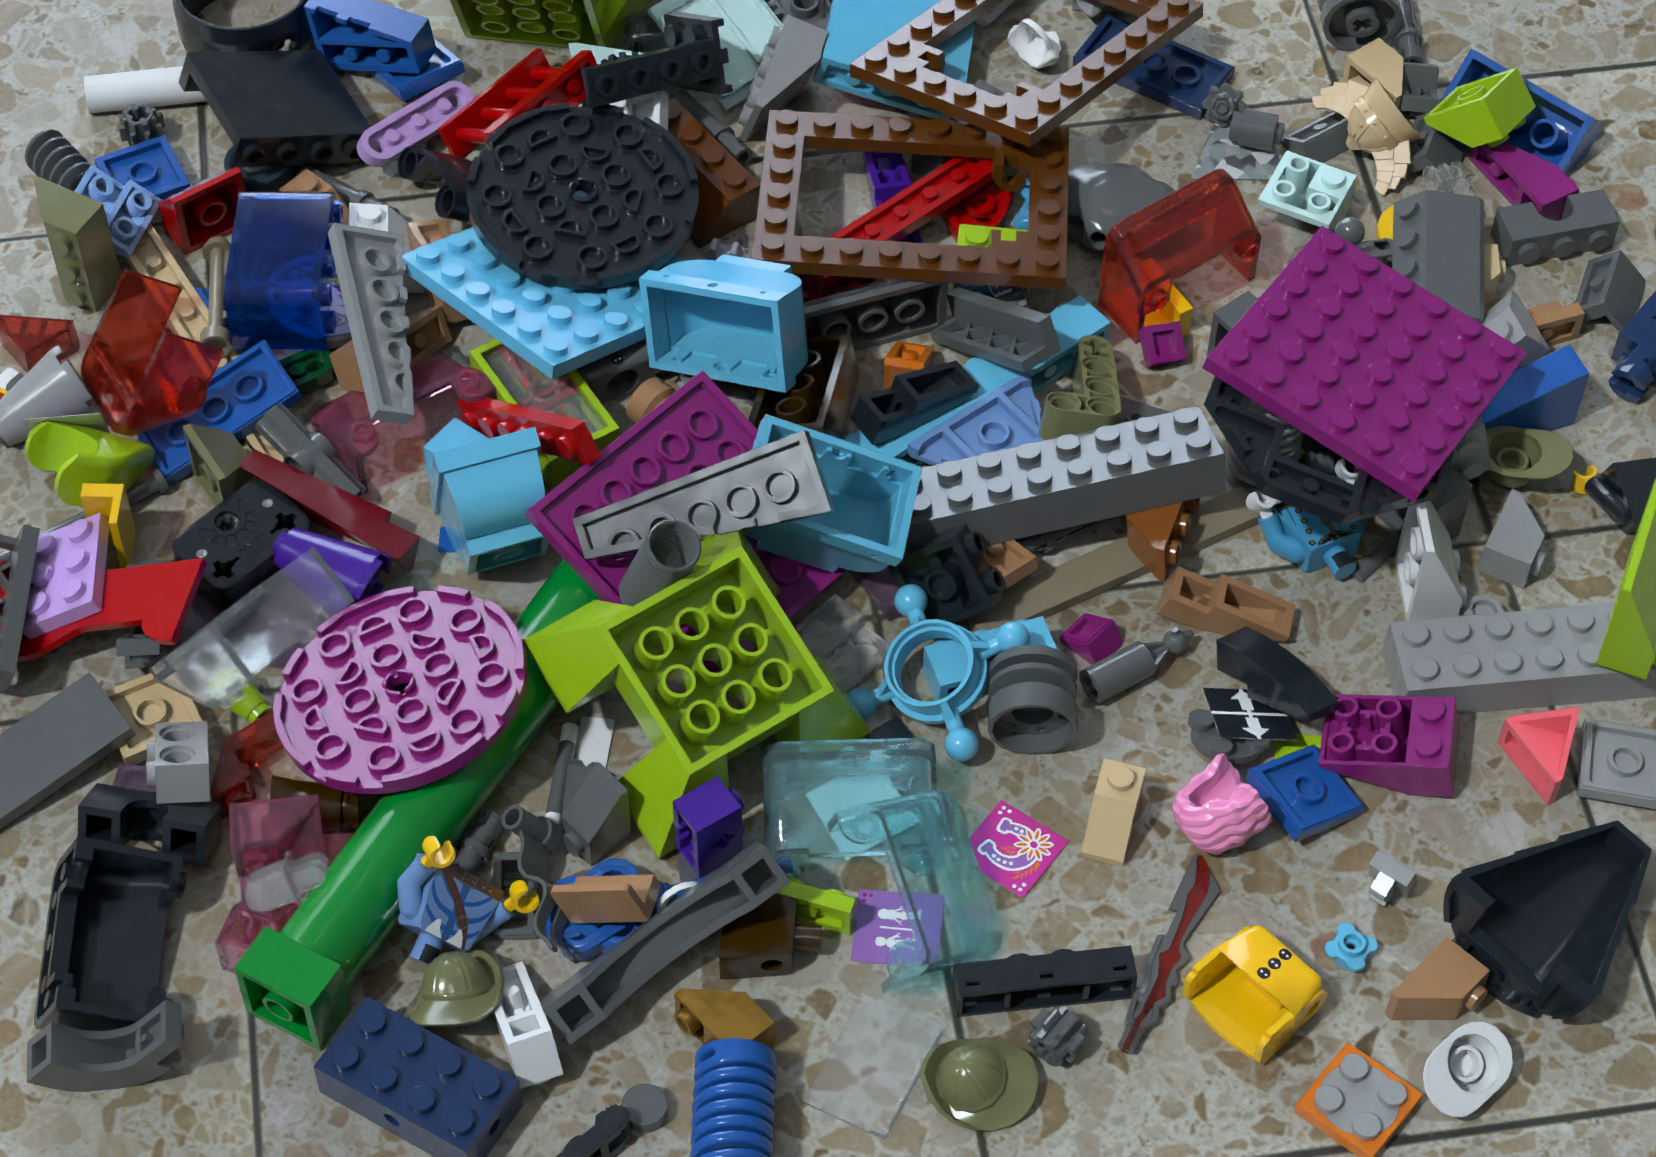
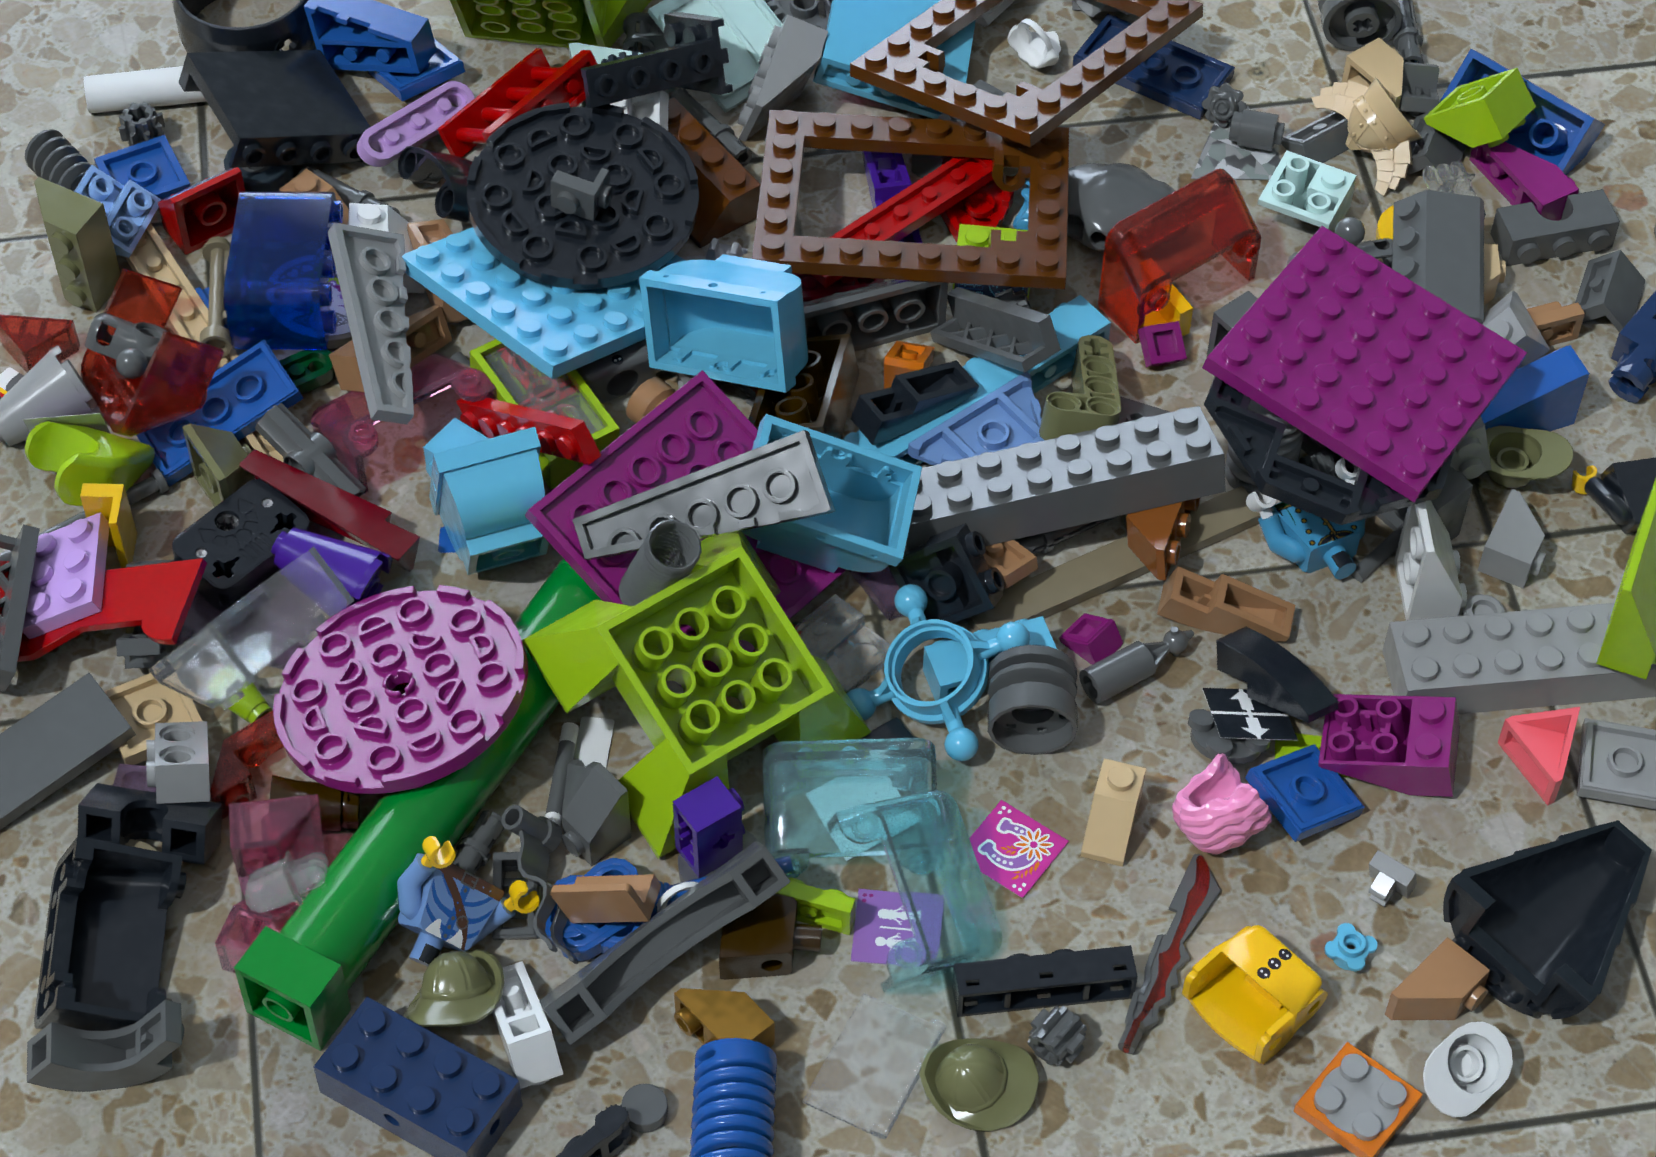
none -> dark grey piece [84,313,205,387]
none -> dark grey bracket [551,168,614,221]

